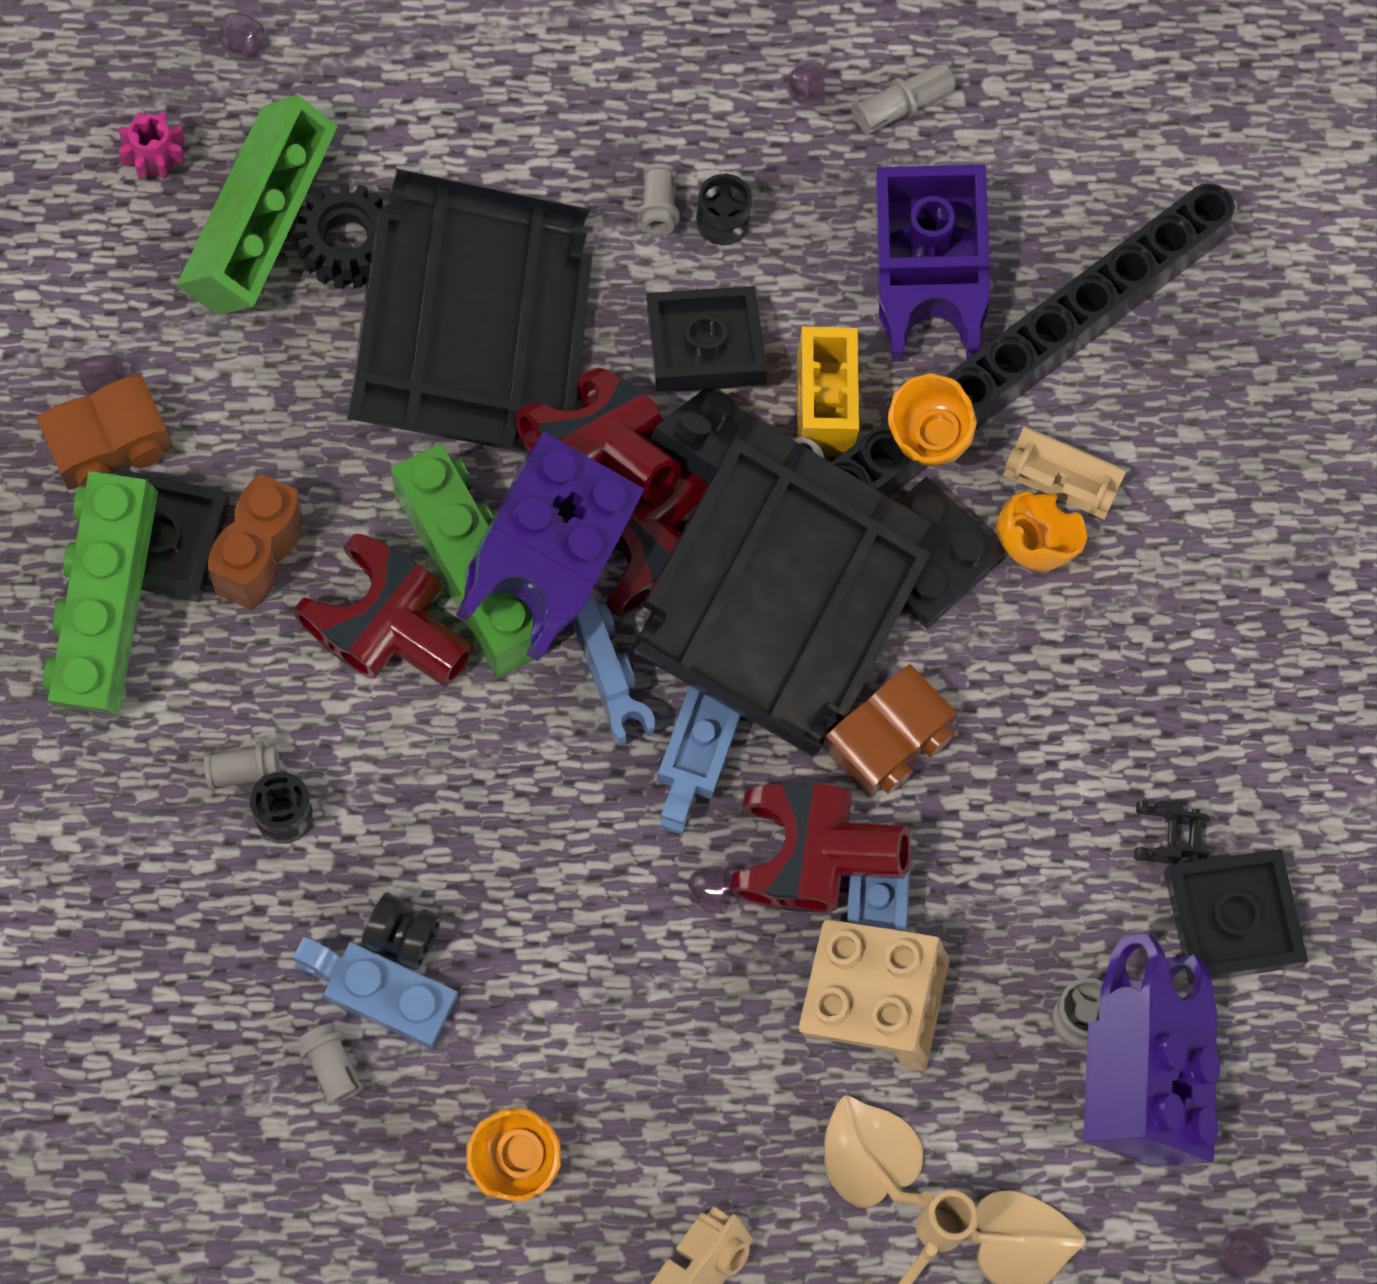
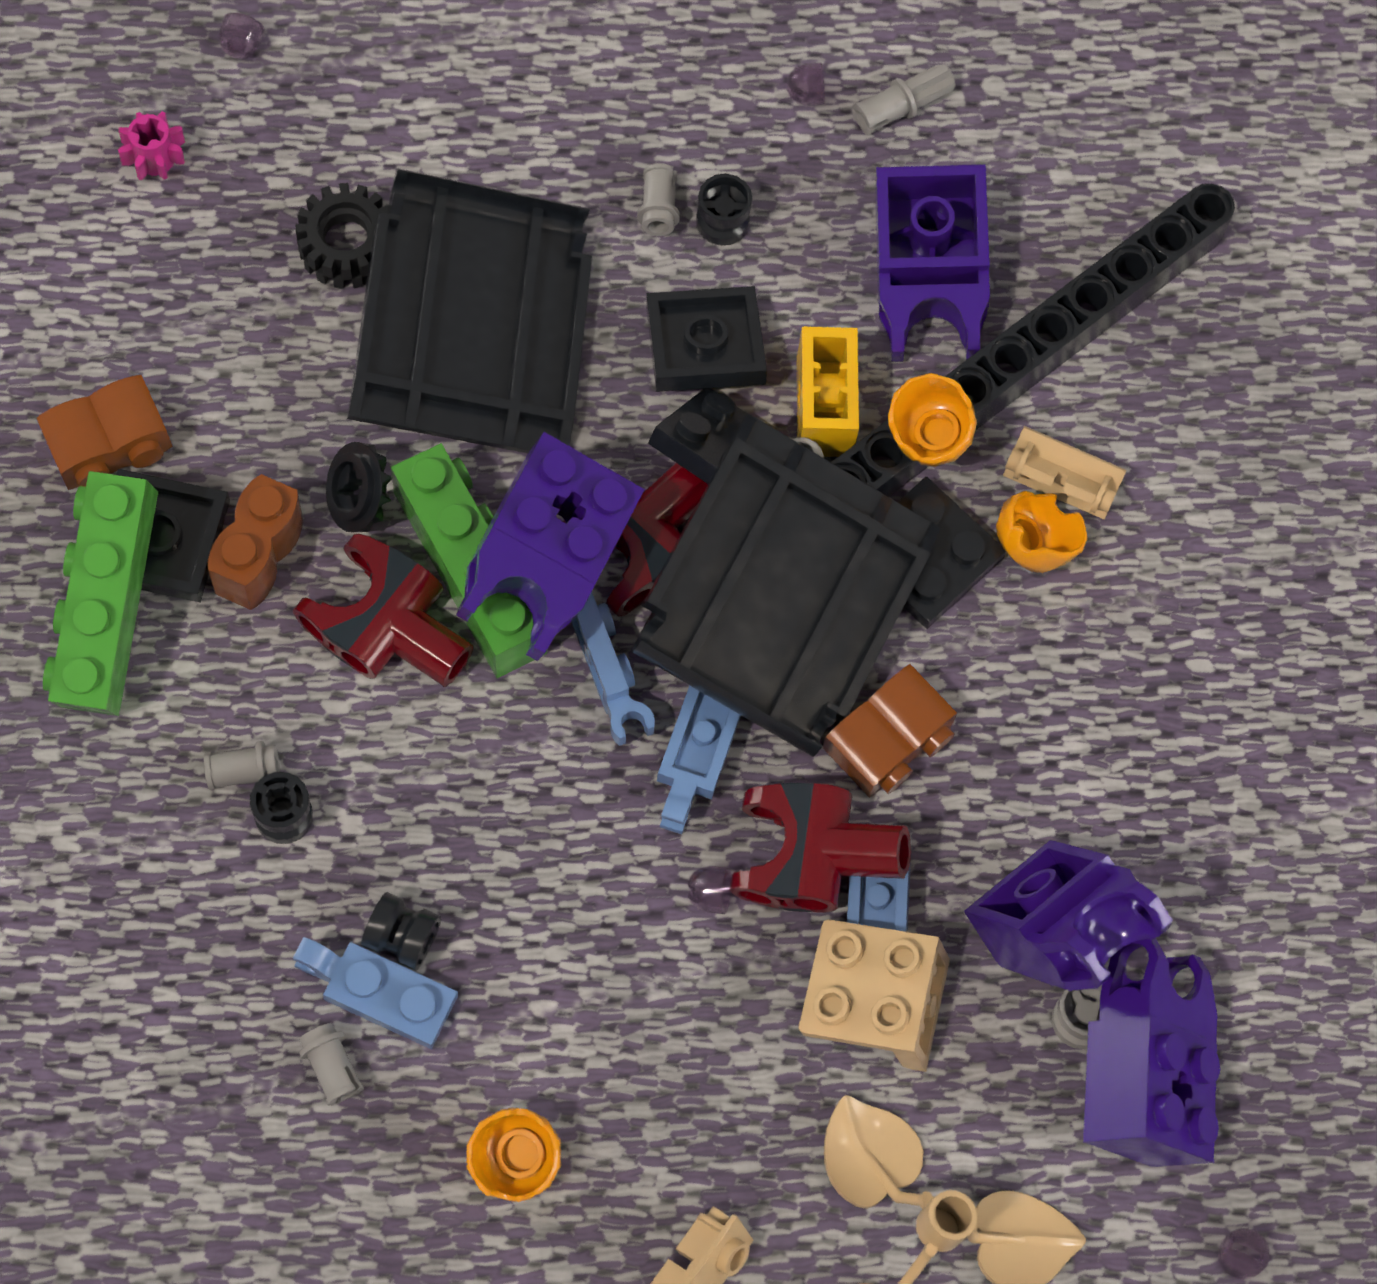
clear purple hinge [77,355,124,395] -> none
bright green brick [176,95,338,315] -> none
dark red connector [515,368,681,503] -> none
black piece [1134,801,1210,864] -> none
black plate [1164,849,1308,984] -> none
none -> black gear [326,442,392,532]
none -> dark purple brick [964,840,1173,991]

